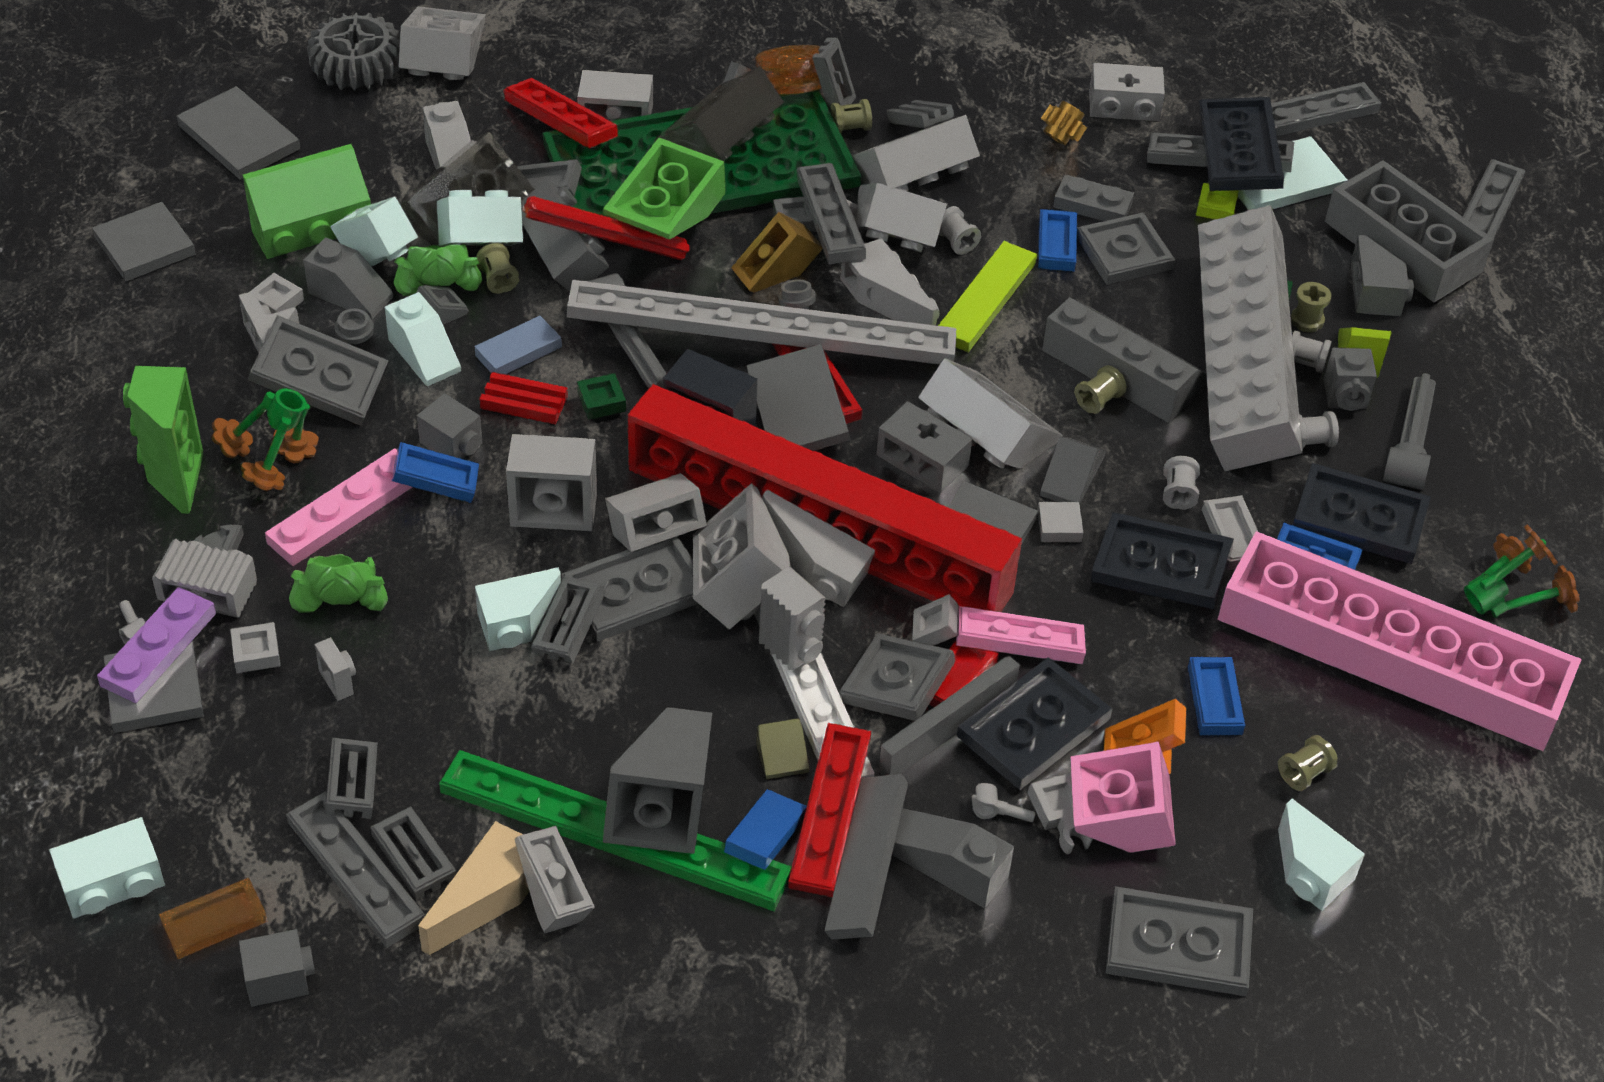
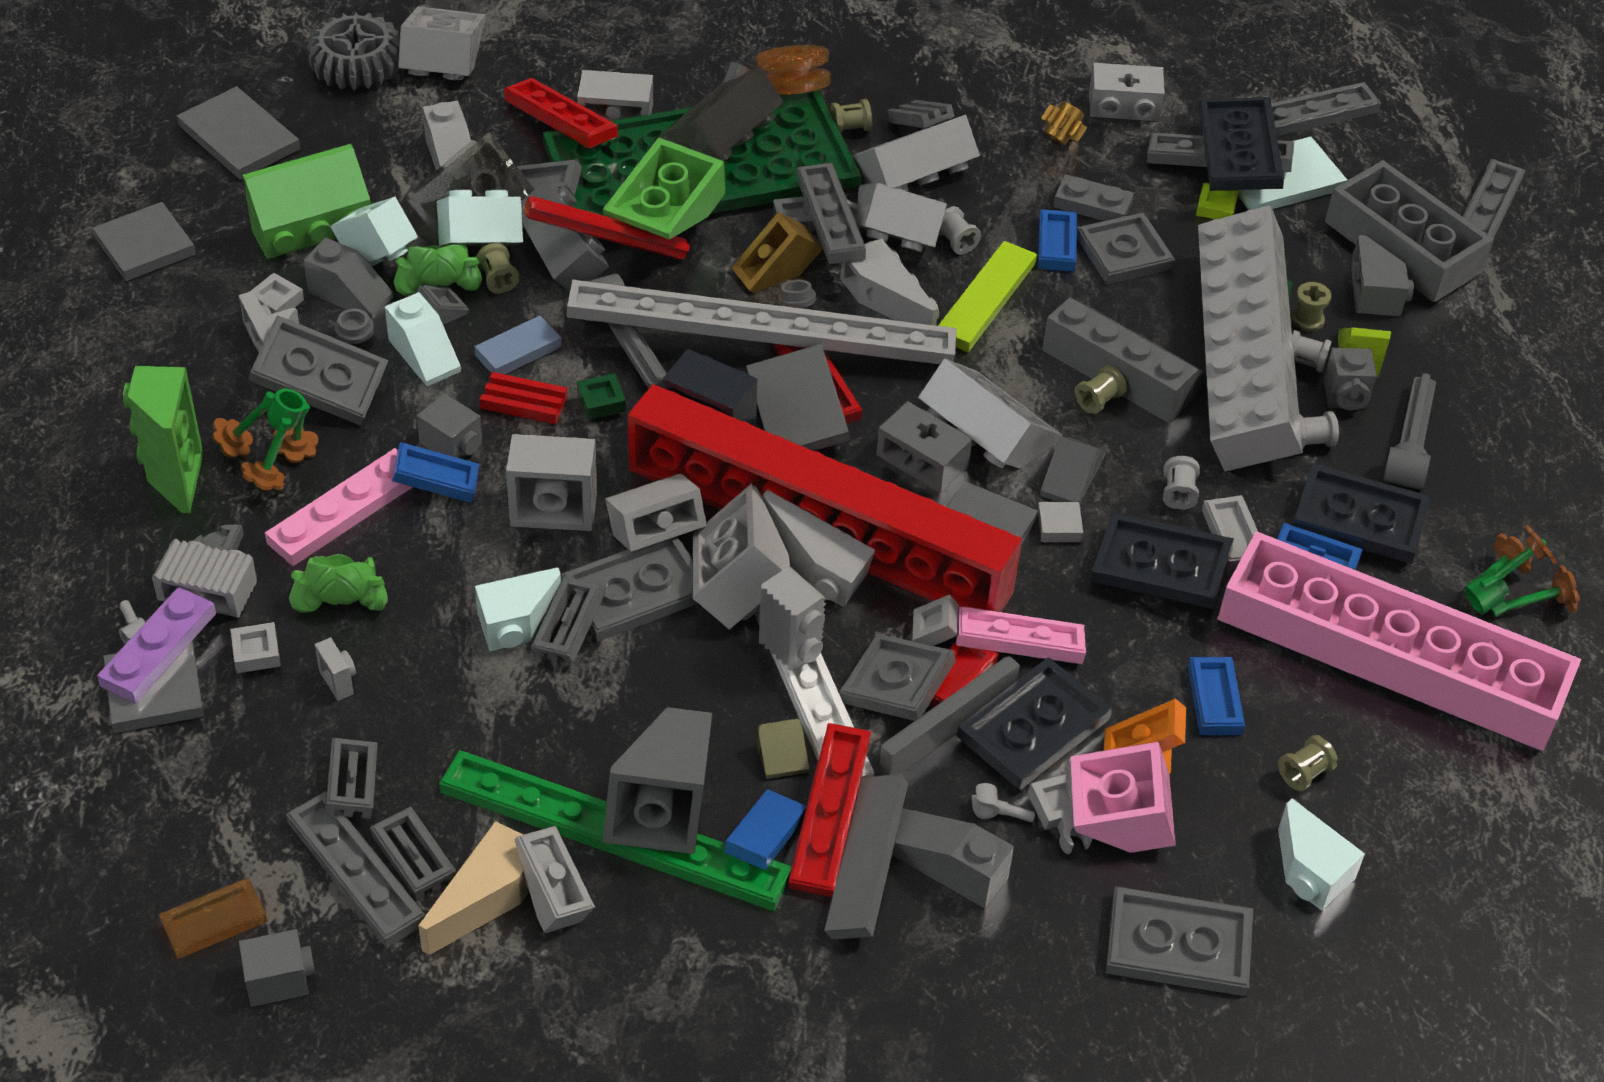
light aqua brick [49,817,165,919] -> none
dark grey tile [812,38,856,111] -> none

